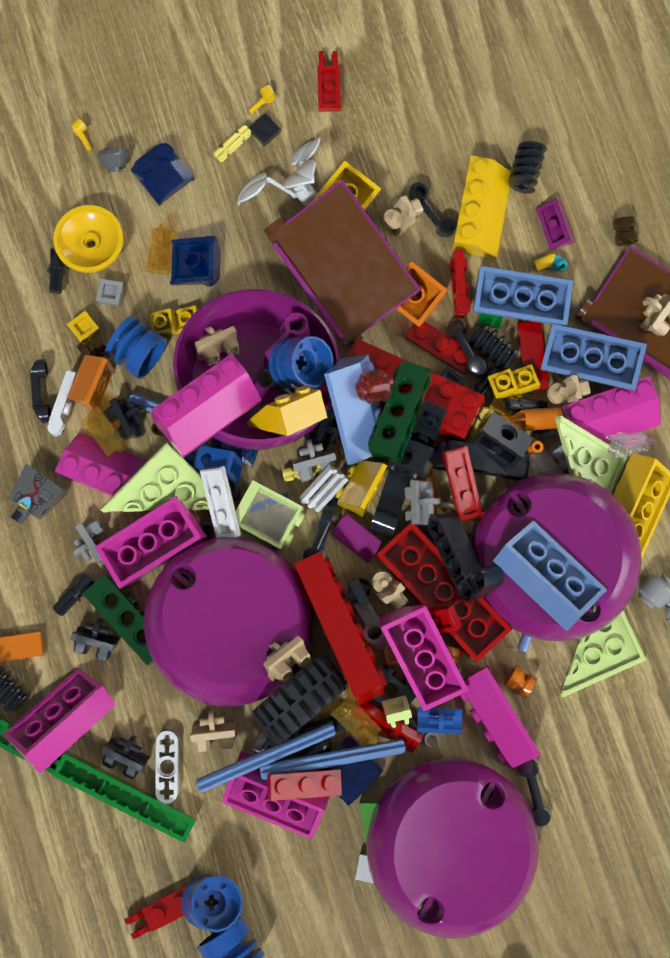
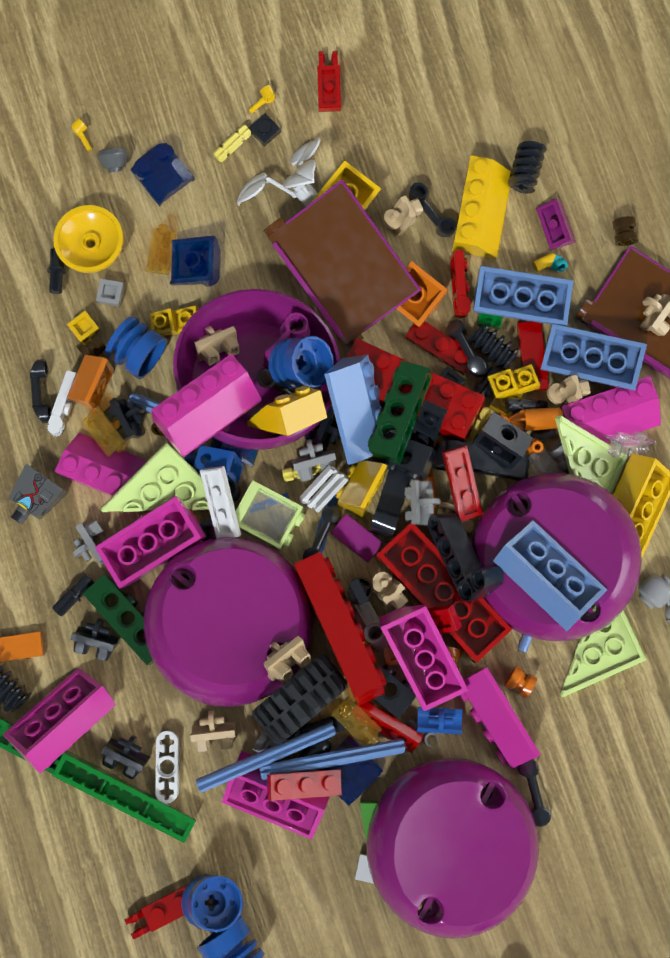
clear red head [355,369,394,404] -> none
yellowish green tile [382,695,412,728] -> none

